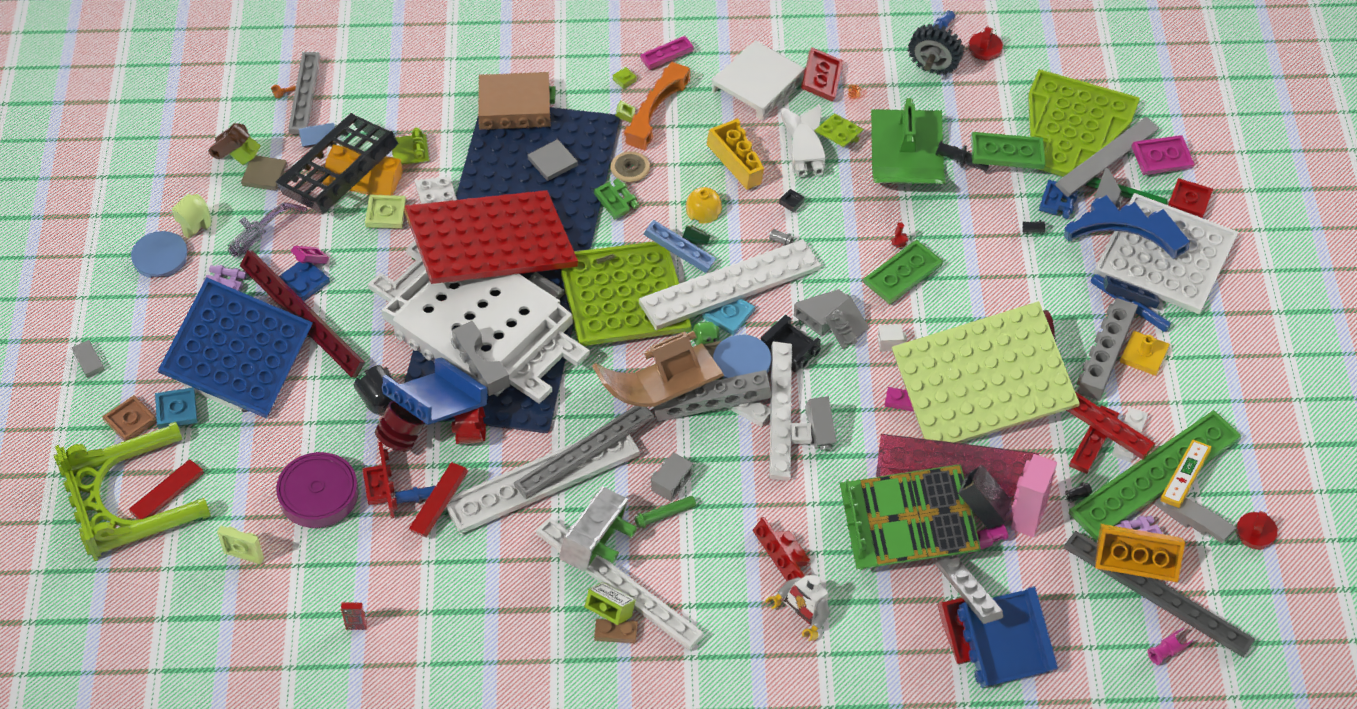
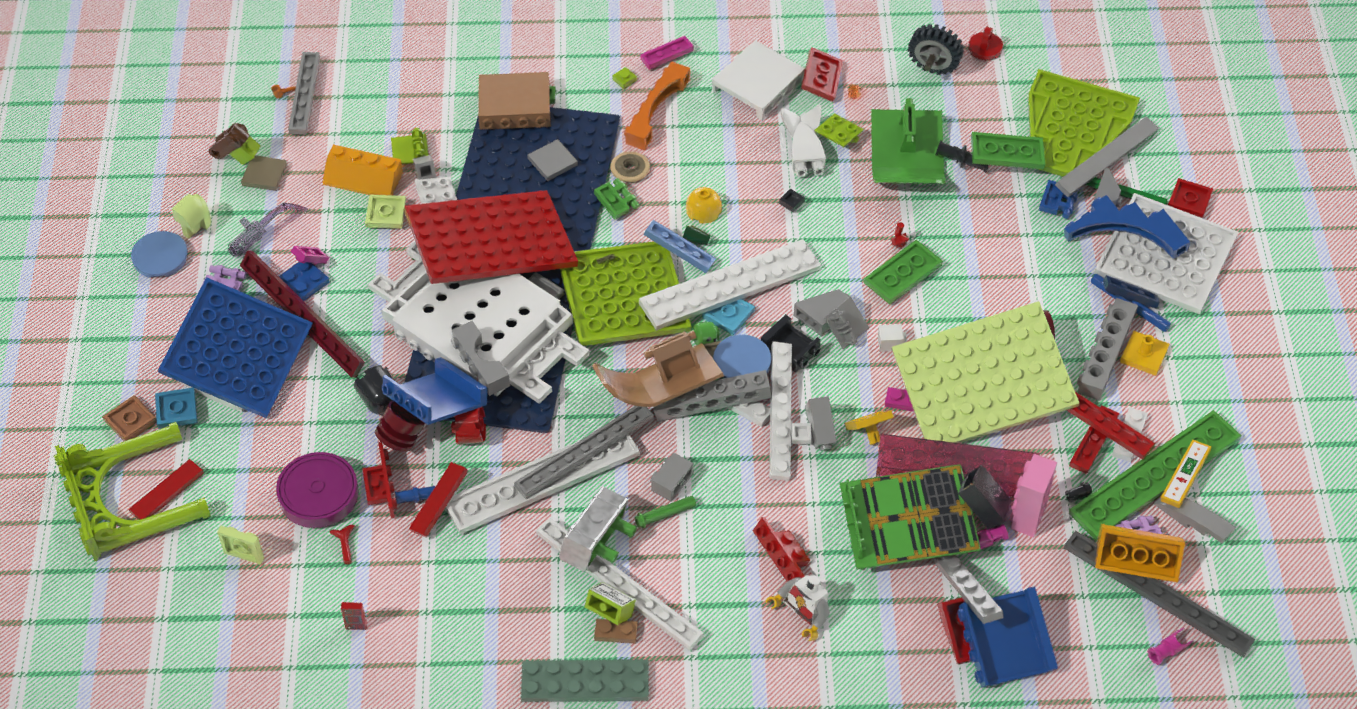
light grey tile [71,340,105,378] -> none
black window [276,113,399,214] -> none
light blue tile [299,122,335,147] -> none
lime plate [615,100,636,123] -> none
yellow wedge [706,118,764,190] -> none
light grey pin [769,229,794,246] -> none
blue pin [932,10,956,29] -> none
black pin [1022,220,1045,234] -> none
dark pink plate [1131,135,1195,175] -> none
red tile [1236,510,1278,550] -> none
none -> red piece [329,524,355,564]
none -> light grey brick [413,155,437,180]
none -> sand green plate [521,659,649,702]
none -> yellow tile [844,410,894,445]

